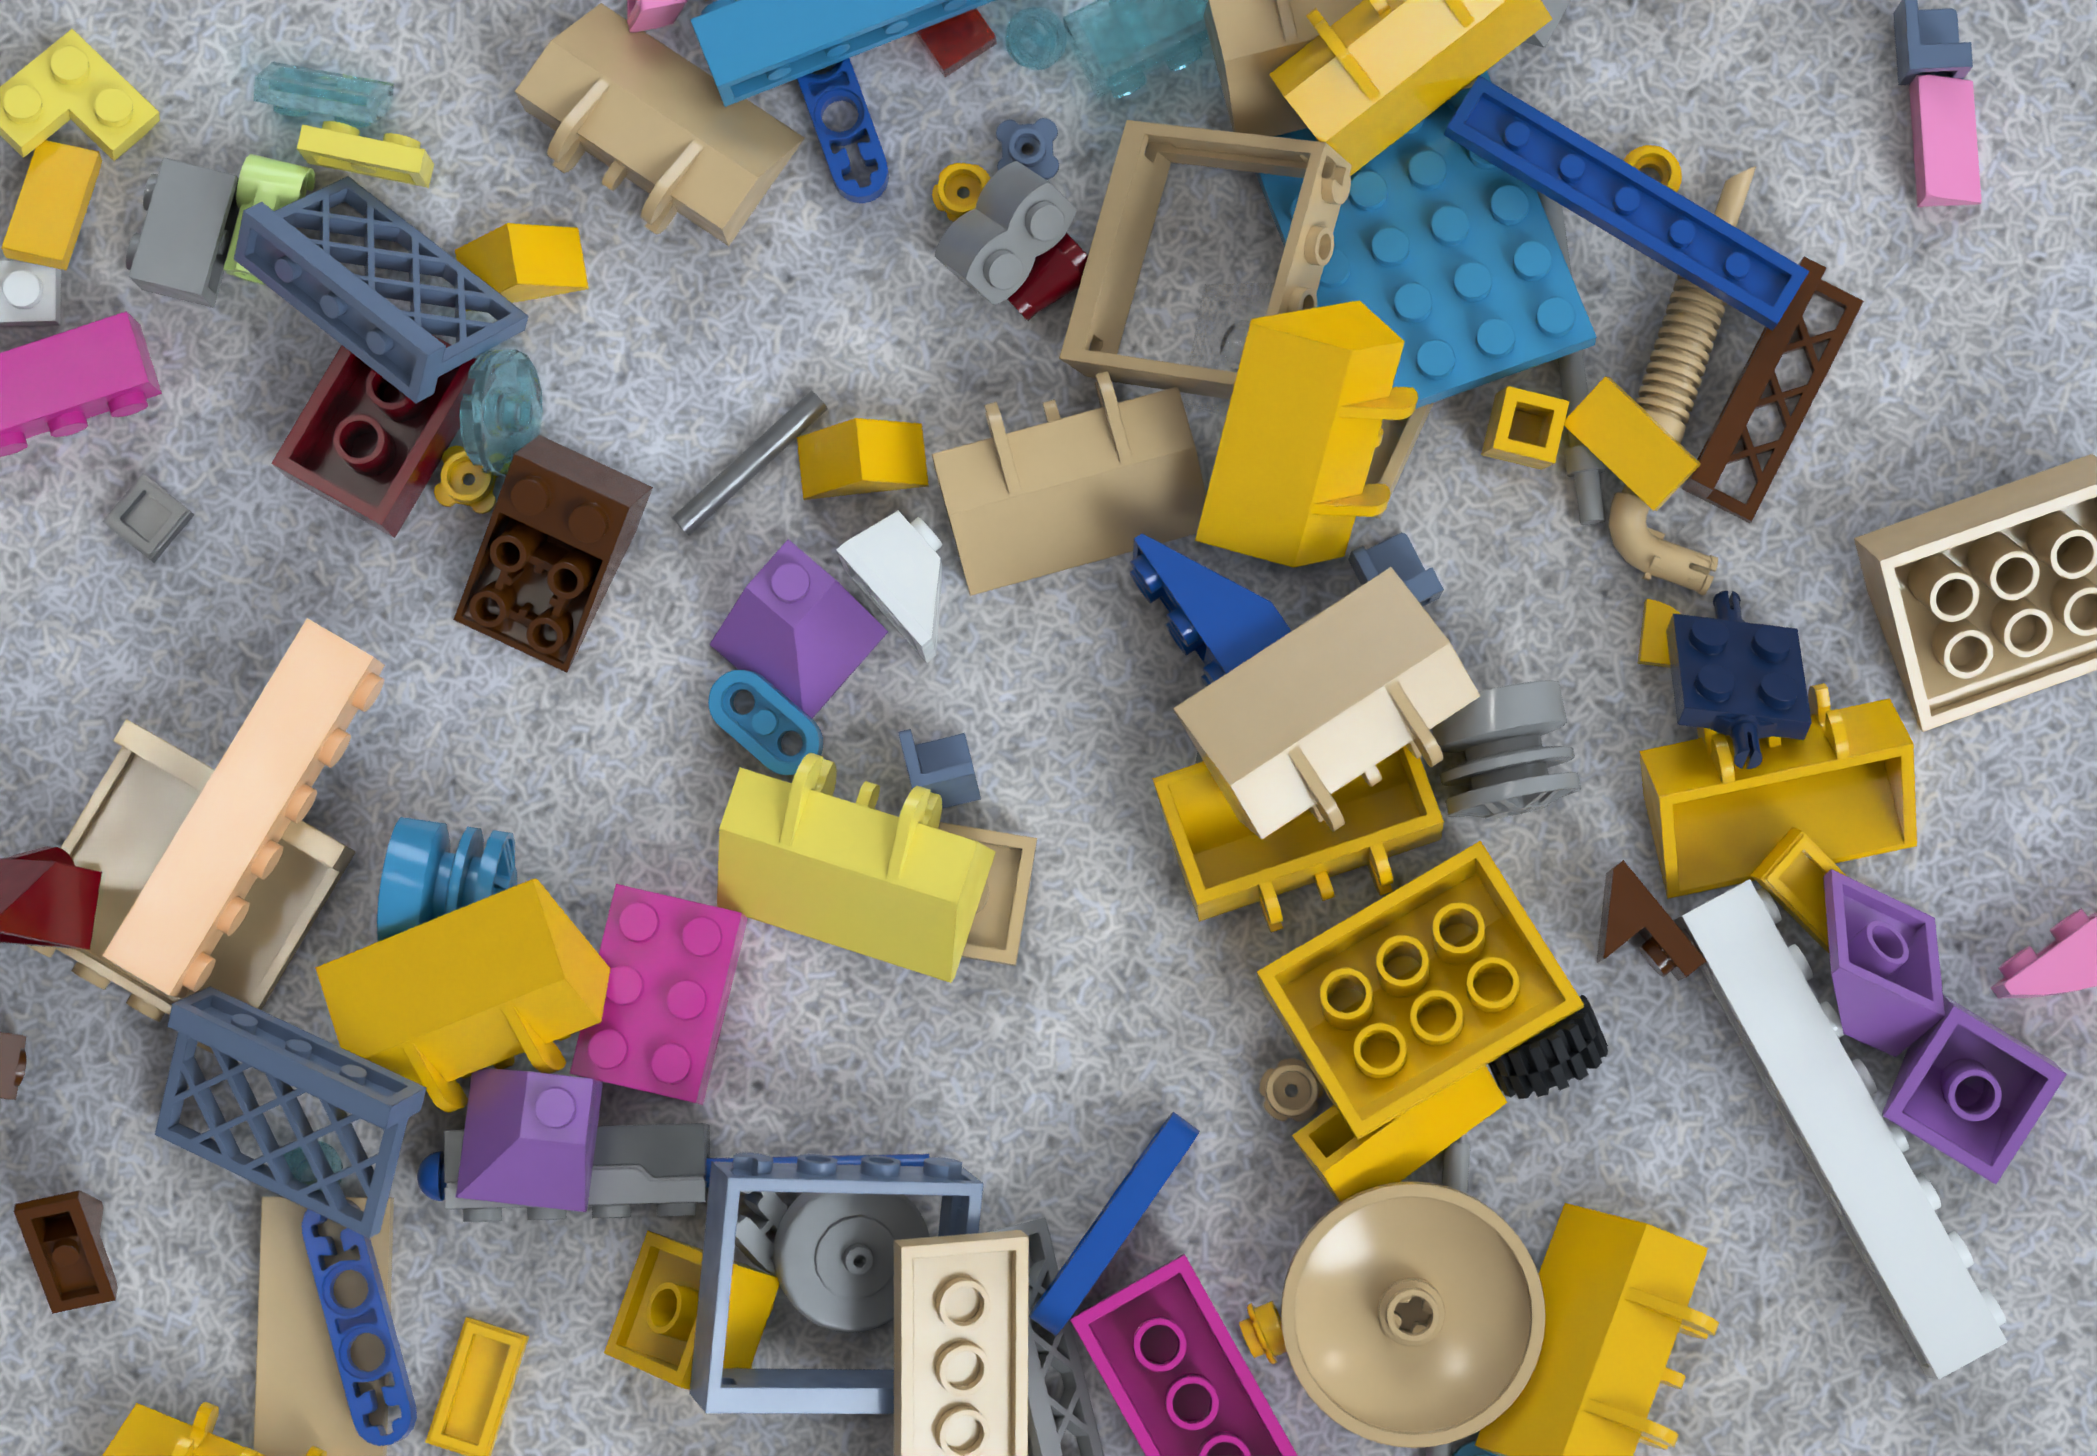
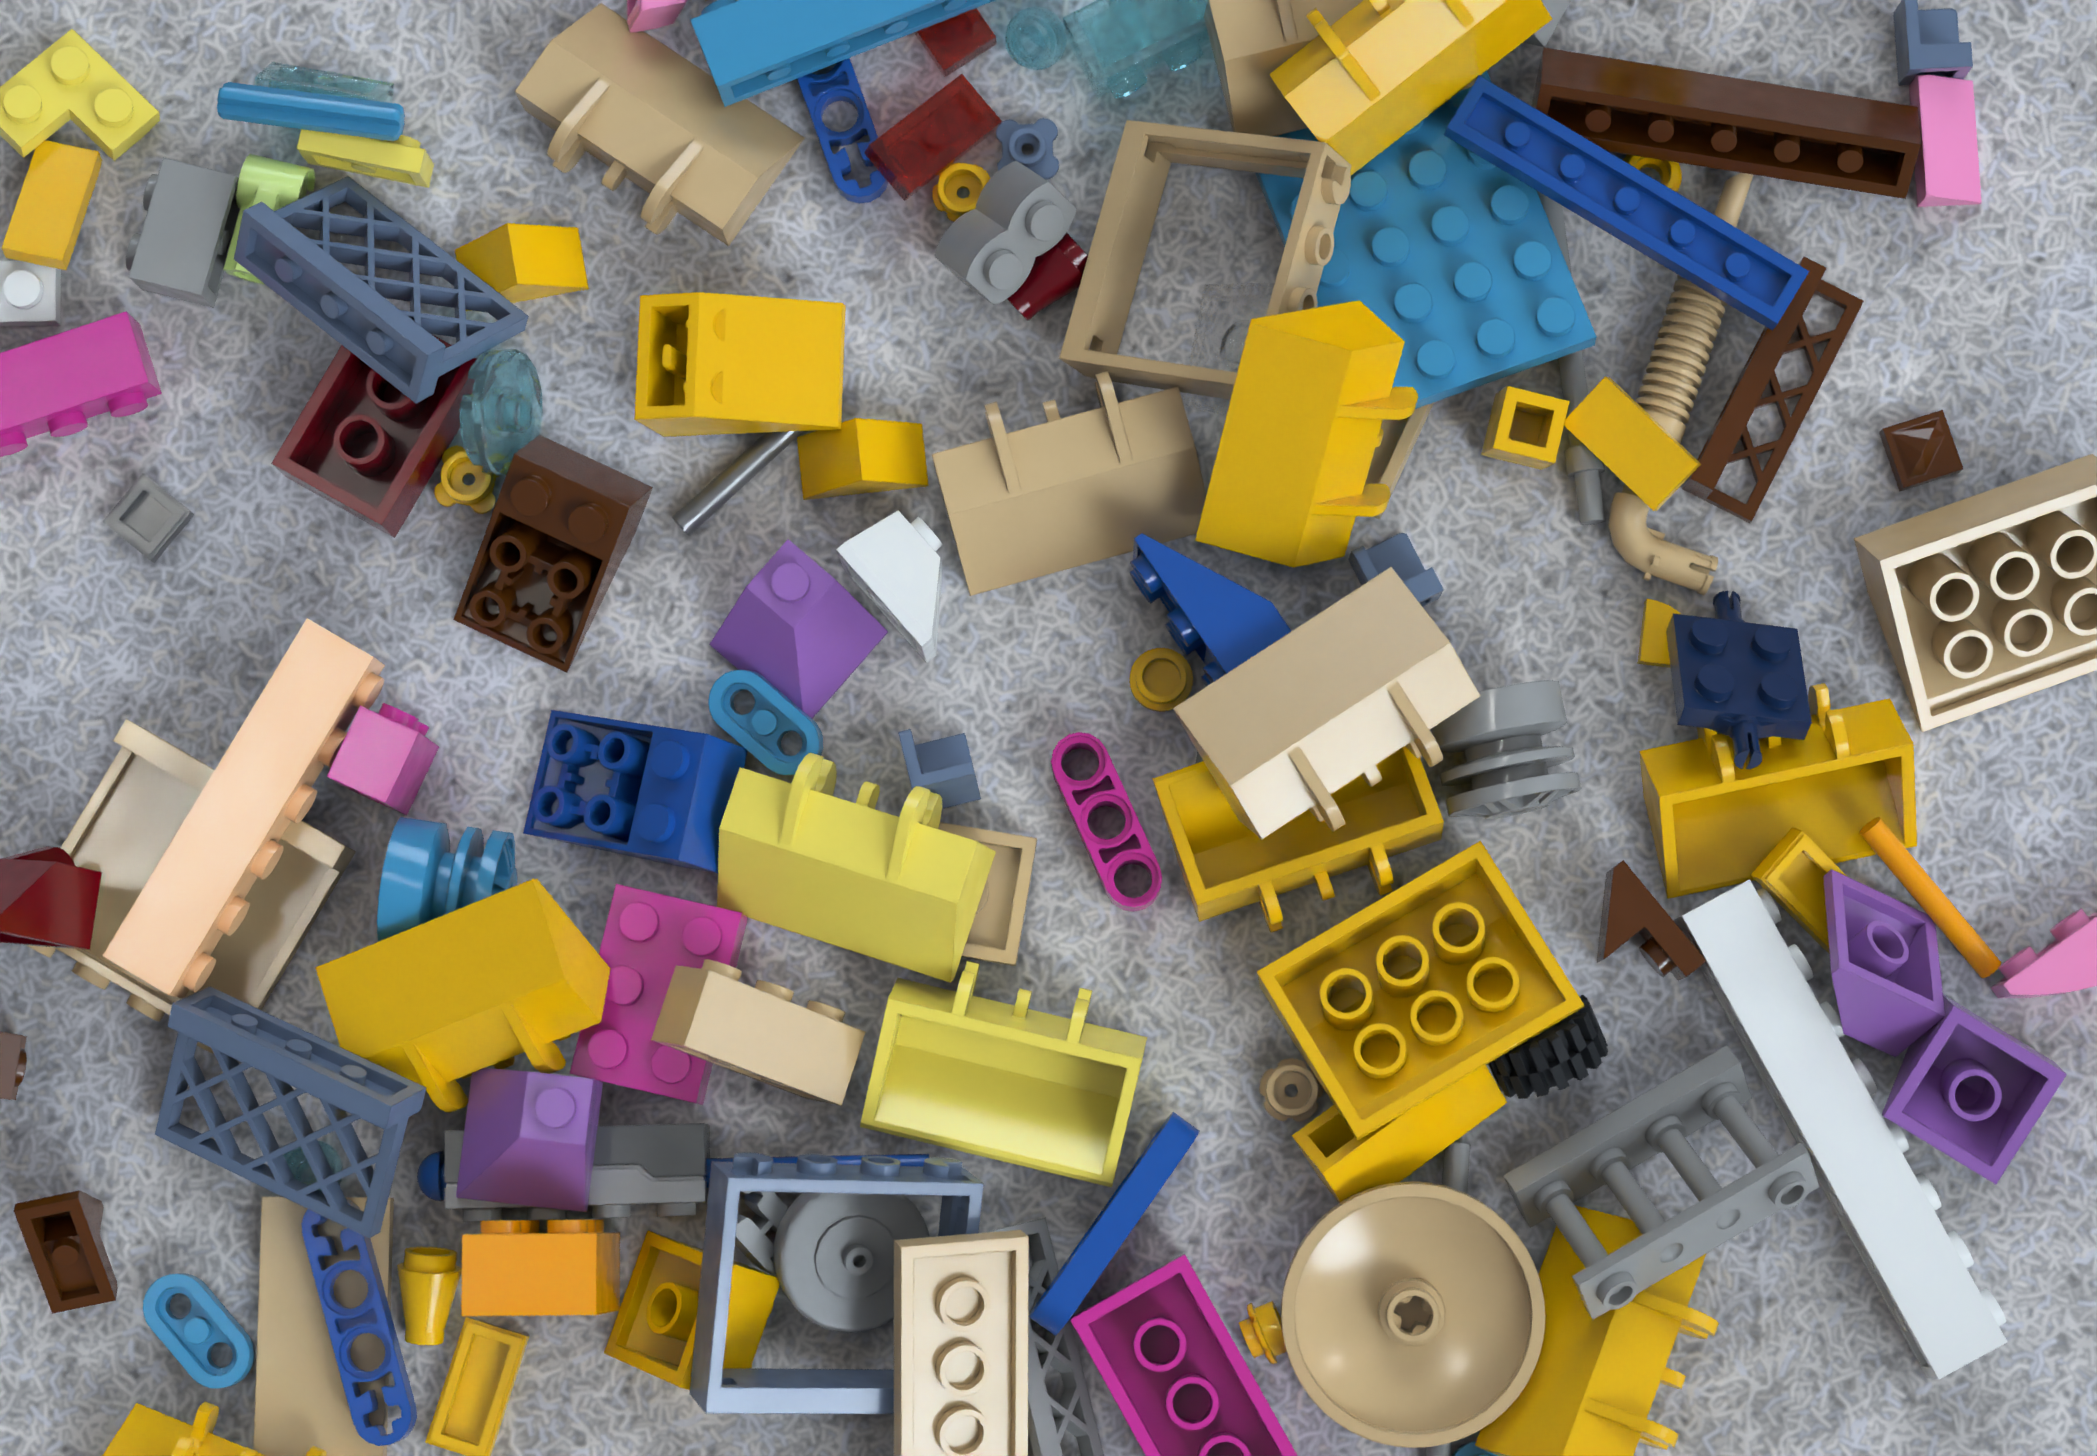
none -> dark azure plate [143,1273,255,1389]
none -> dark azure axle [217,82,405,141]
none -> brick [326,703,439,816]
none -> yellow cone [397,1246,462,1345]
none -> light orange brick [461,1220,620,1316]
none -> blue slope [523,710,748,873]
none -> yellow slope [634,292,846,437]
none -> tan brick [651,959,866,1106]
none -> light yellow piece [860,960,1147,1188]
none -> clear red plate [865,74,1002,201]
none -> dark pink beam [1051,732,1162,912]
none -> yellow plate [1129,648,1193,712]
none -> light grey fence [1503,1045,1819,1319]
none -> reddish brown brick [1532,47,1921,199]
none -> light orange bar [1859,817,2002,978]
none -> reddish brown tile [1879,410,1964,491]

